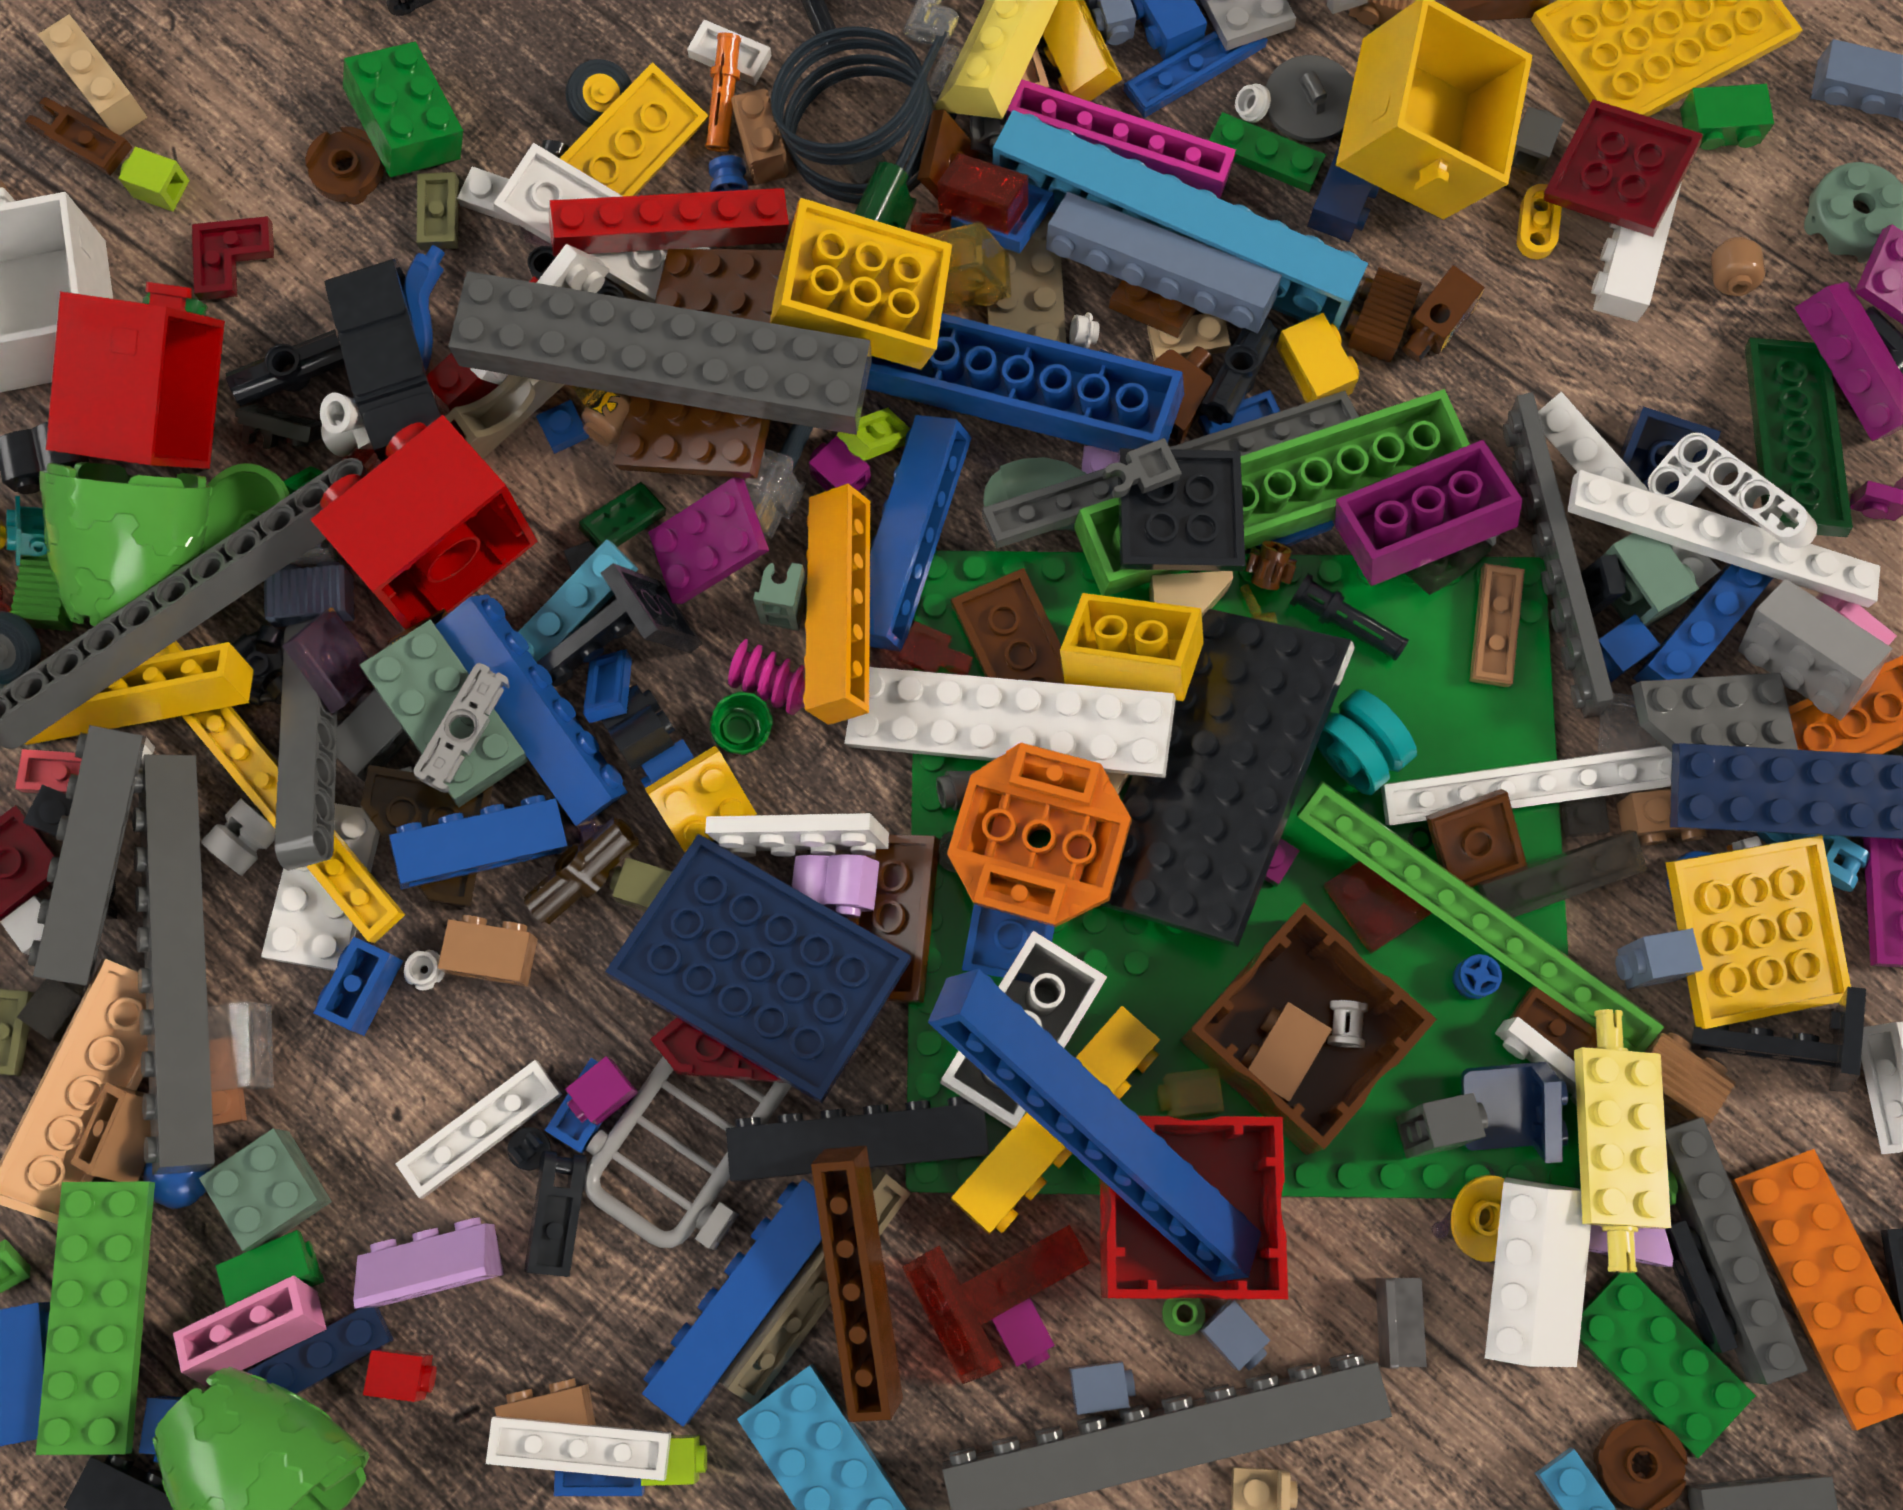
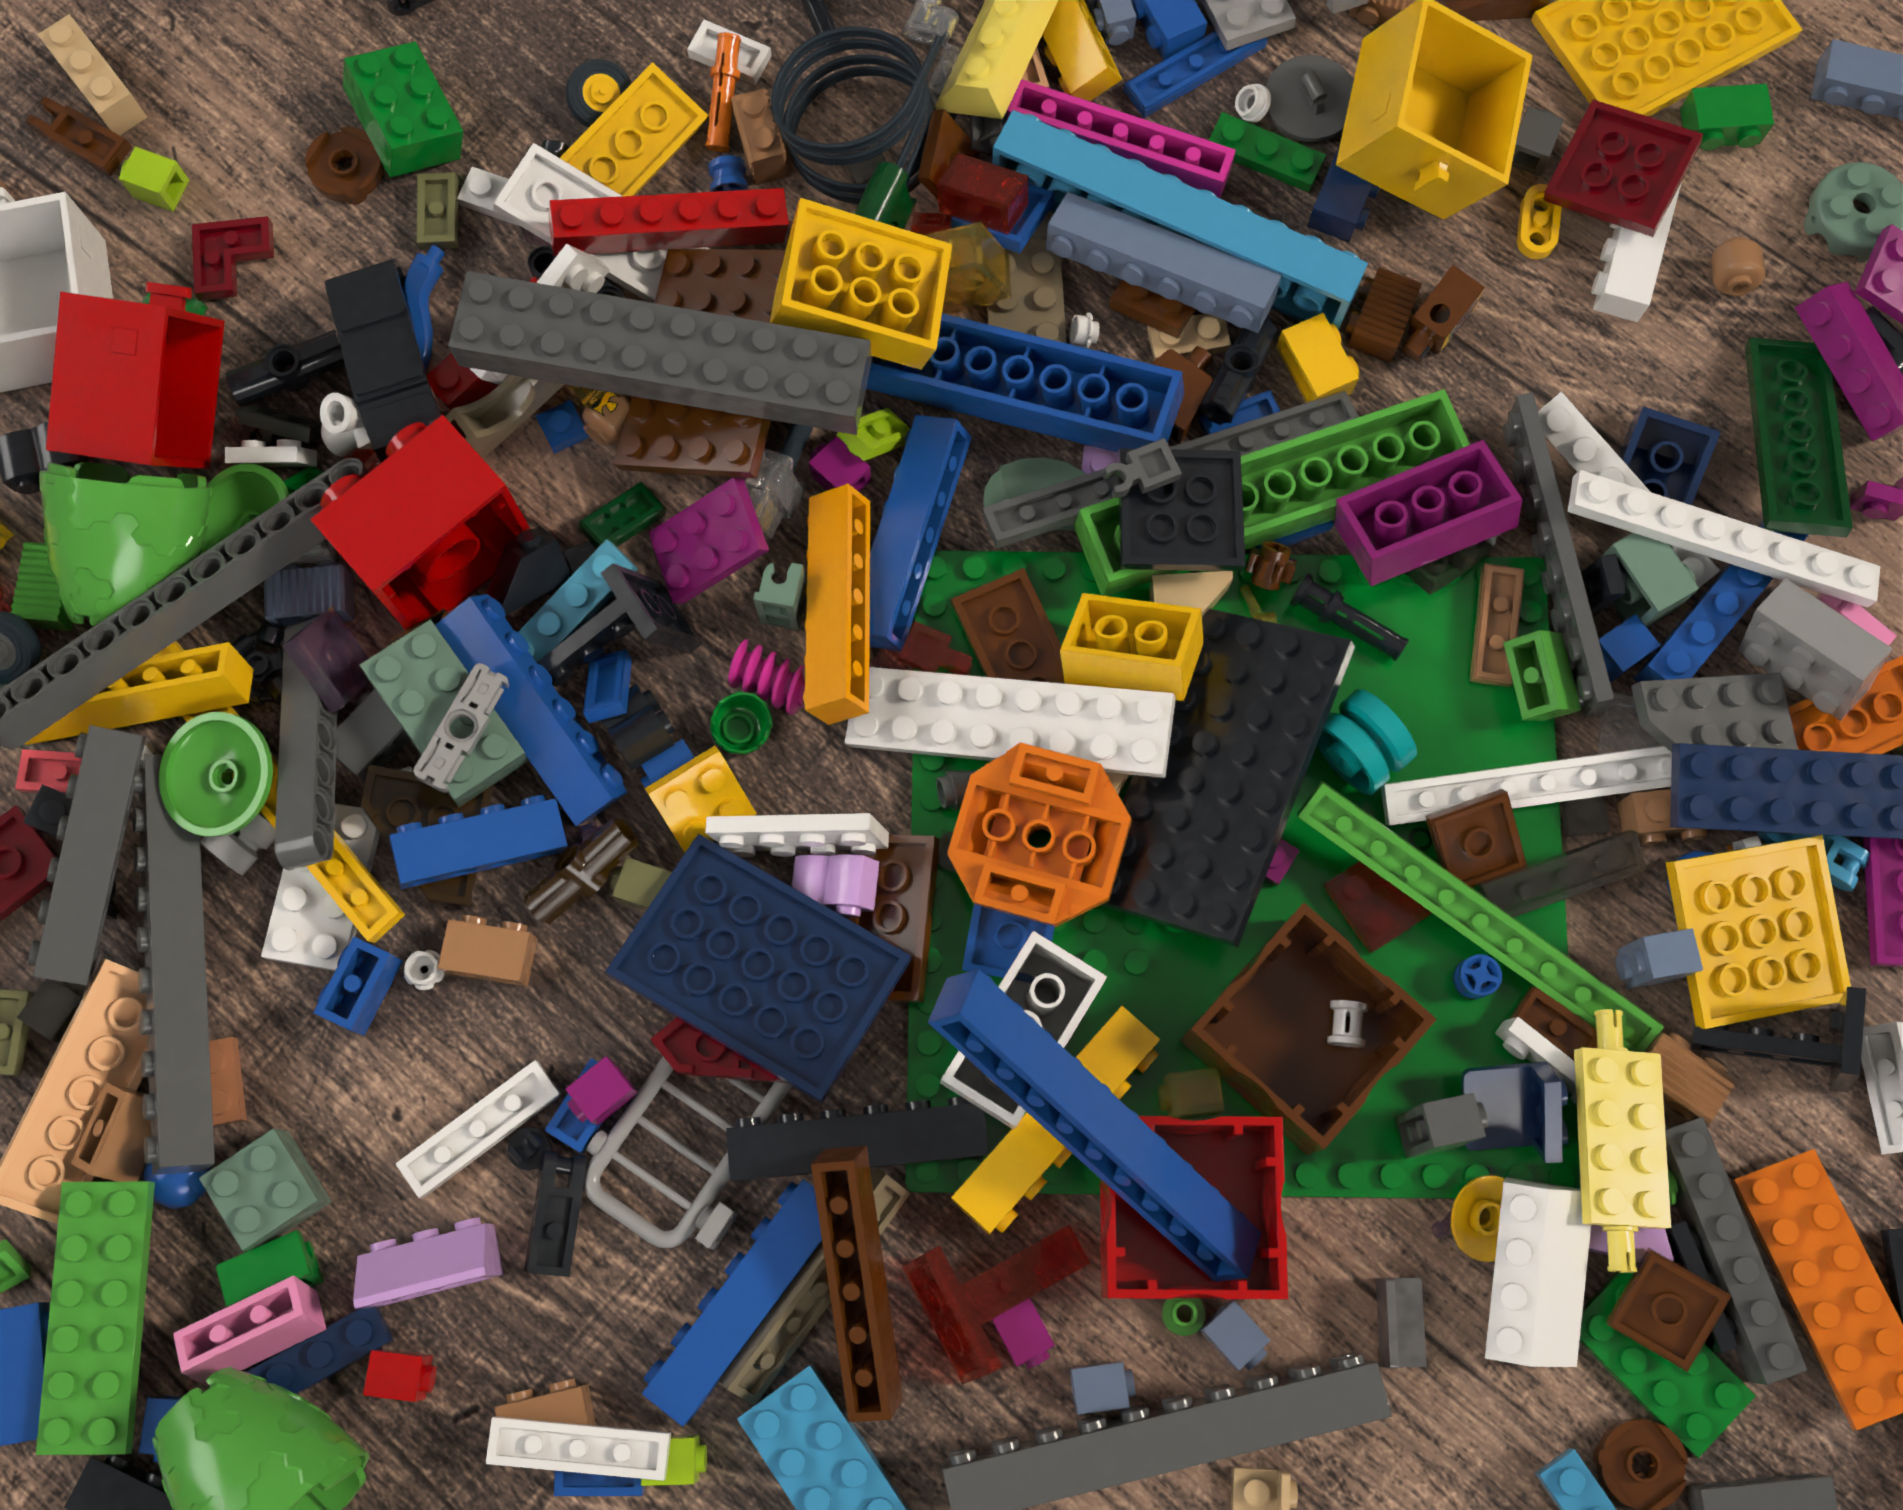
white tile [0,896,44,955] -> none
teal hinge [6,495,48,566] -> none
clear panel [208,1001,274,1092] -> none
medium nougat brick [1240,1002,1332,1103] -> none
white beam [1648,433,1817,548] -> none
none -> bright green dish [159,712,273,837]
none -> white plate [225,439,317,468]
none -> black slope [486,526,572,616]
none -> bright green brick [1503,630,1581,721]
none -> reddish brown plate [1606,1248,1731,1372]

